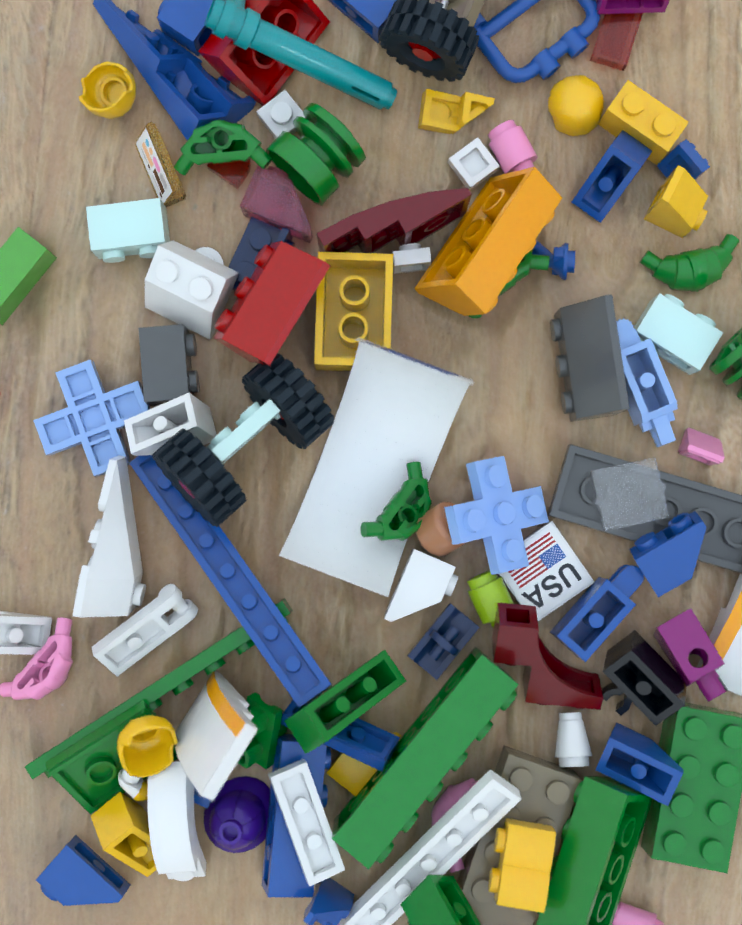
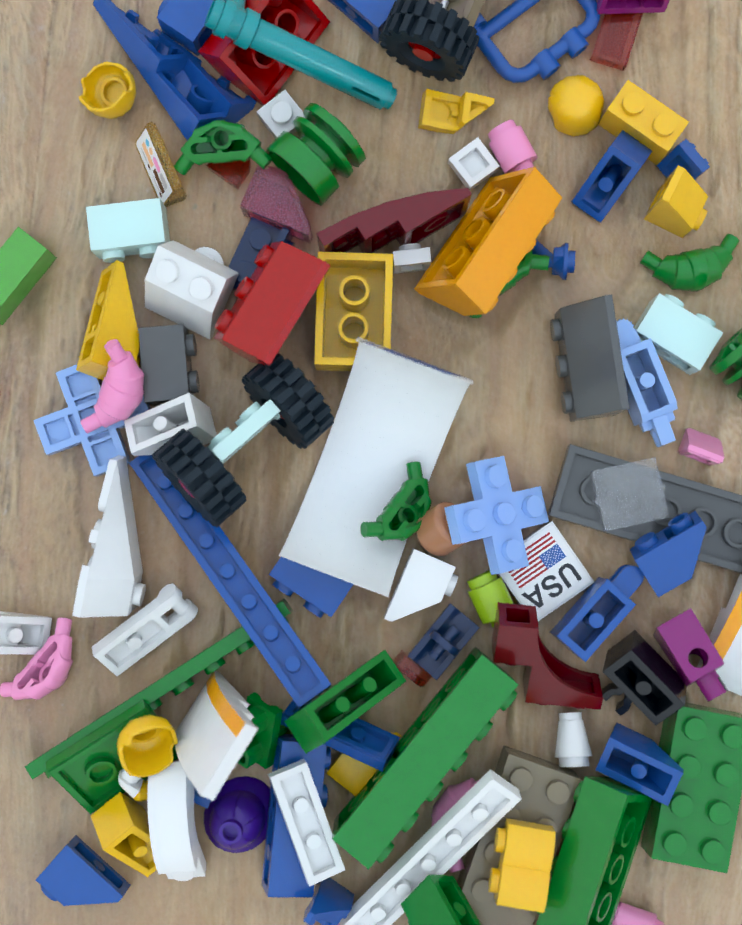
none -> yellow slope [76,260,141,380]
none -> bright pink piece [80,339,144,434]
none -> blue brick [269,557,354,618]
none -> clear red tile [394,650,432,687]

